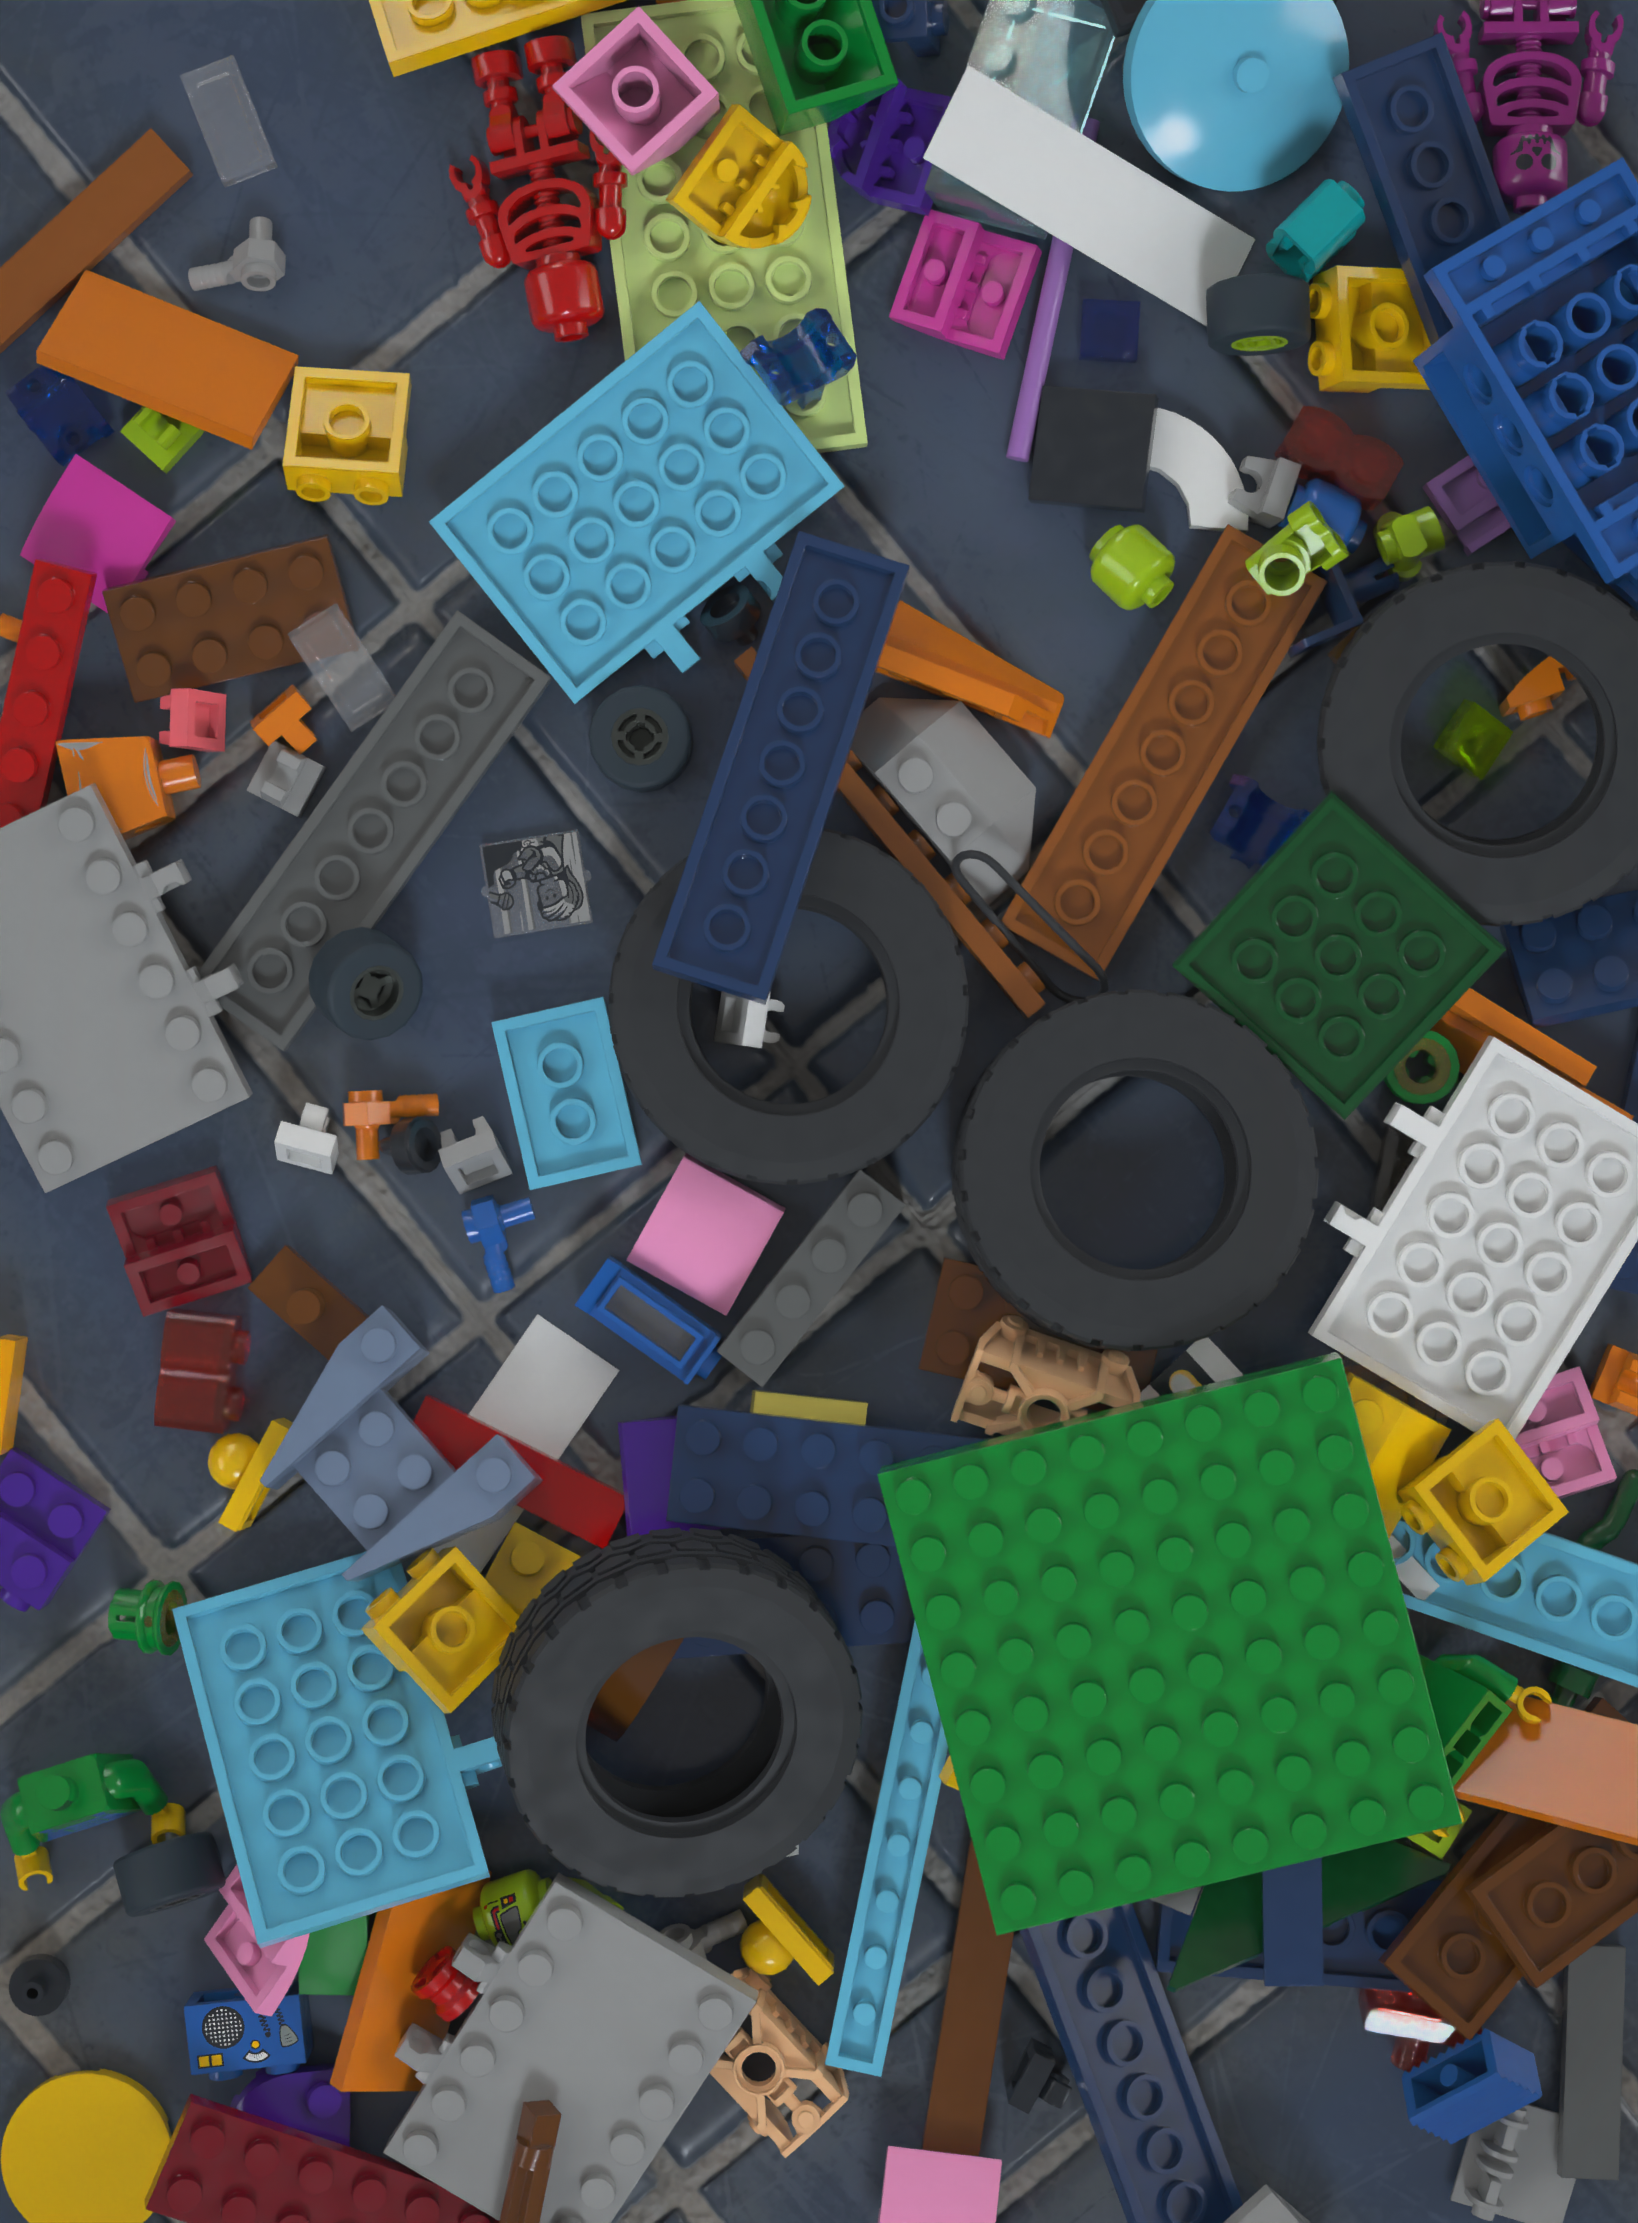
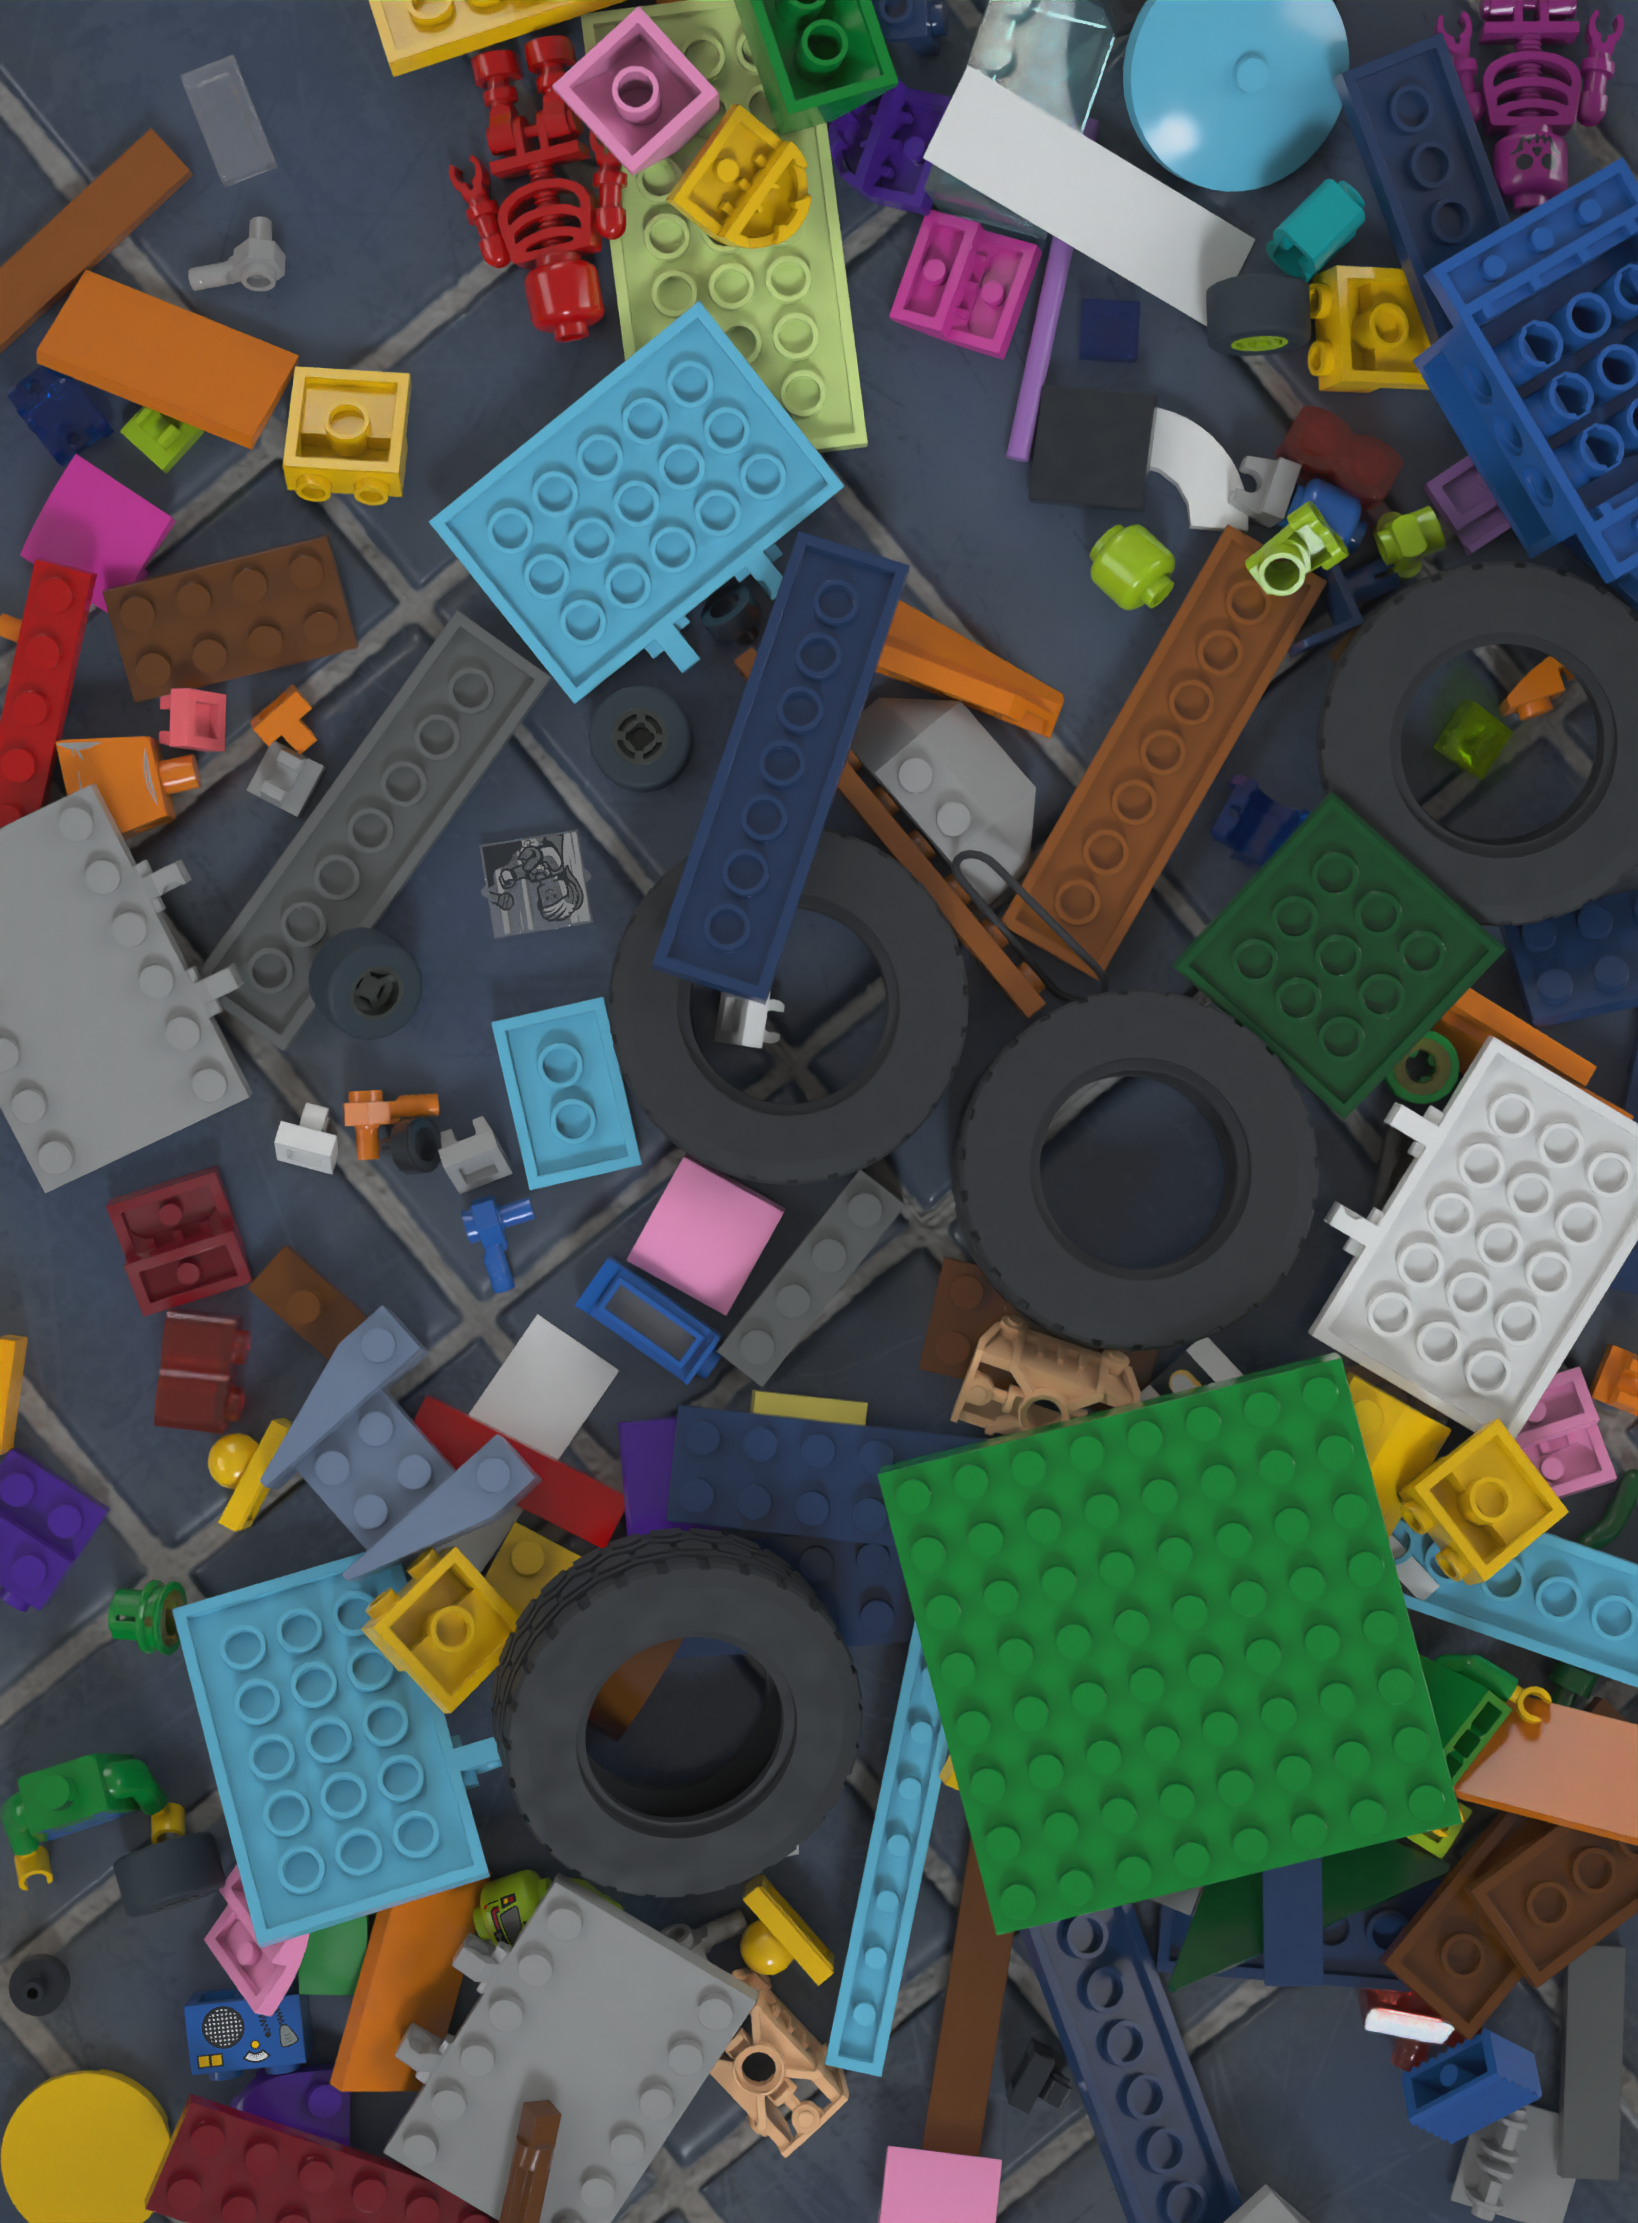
clear tile [288,603,396,732] -> none
red wheel [411,1946,480,2022] -> none
clear blue piece [739,308,857,409] -> none

